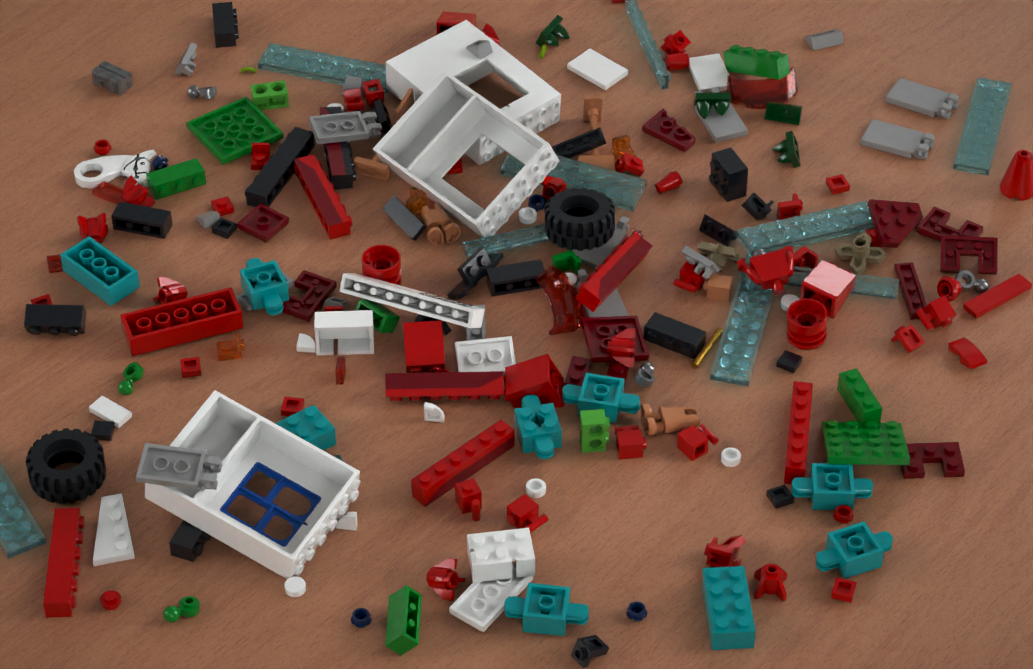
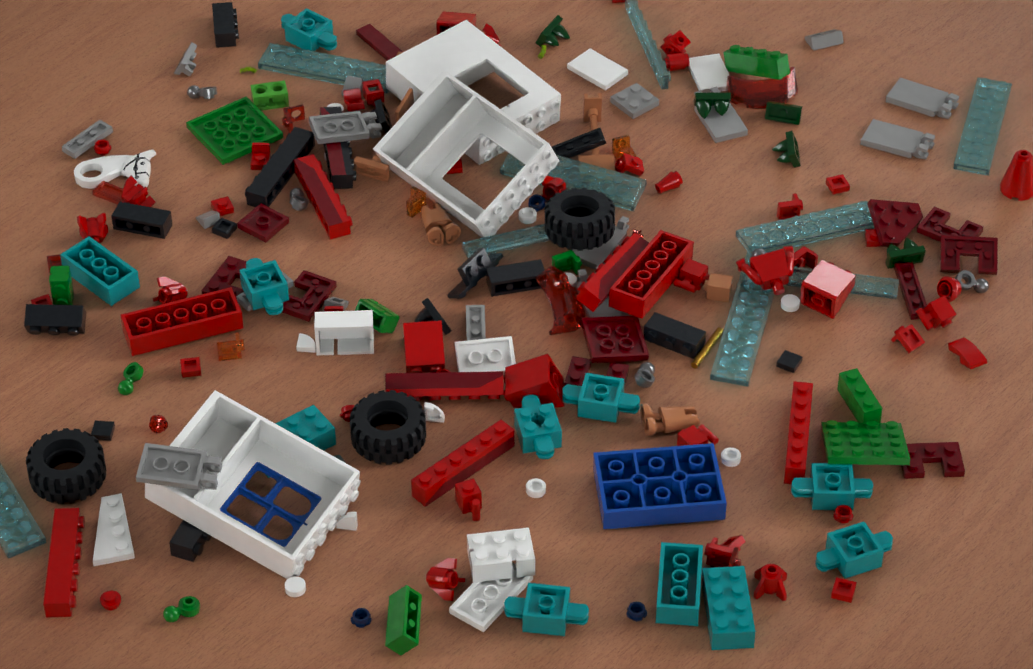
white tile [89,396,132,428] -> none
flat silver brick [92,61,133,96] -> none
green brick [146,158,206,200] -> none
dark blue plate [151,155,168,171] -> none
red plate [280,396,304,417] -> none
clear red tile [335,357,346,385] -> none
white brick [339,273,485,328] -> none
red wheel [362,244,402,285] -> none
black tile [382,195,426,241] -> none
light grey slope [466,40,493,59] -> none
red brick [506,494,548,533] -> none
black bracket [571,635,609,668] -> none
bright green brick [580,409,610,453] -> none
red brick [607,328,636,367] -> none
red brick [614,425,647,460] -> none
dark red wing [642,109,696,152] -> none
light grey plate [681,246,720,280] -> none
dark tan plant [698,241,739,272] -> none
black hinge [699,214,738,247] -> none
black brick [709,147,748,202] -> none
black bracket [741,193,774,220] -> none
black tile [766,485,794,509] -> none
red wheel [787,298,827,350] -> none
dark tan plant [835,232,886,276] -> none
red tile [963,274,1032,319] -> none
none -> green brick [49,265,74,305]
none -> light grey plate [62,120,113,159]
none -> clear red plate [149,415,168,433]
none -> dark red plate [201,256,247,299]
none -> teal brick [281,8,337,53]
none -> clear red bracket [282,104,305,133]
none -> flat silver plate [289,188,309,211]
none -> red plate [340,405,355,422]
none -> black tyre [350,390,426,465]
none -> dark red tile [356,24,403,61]
none -> blue brick [593,443,727,529]
none -> red brick [609,230,694,319]
none -> light grey plate [610,83,659,119]
none -> teal brick [656,542,703,626]
none -> dark green tile [885,238,926,269]

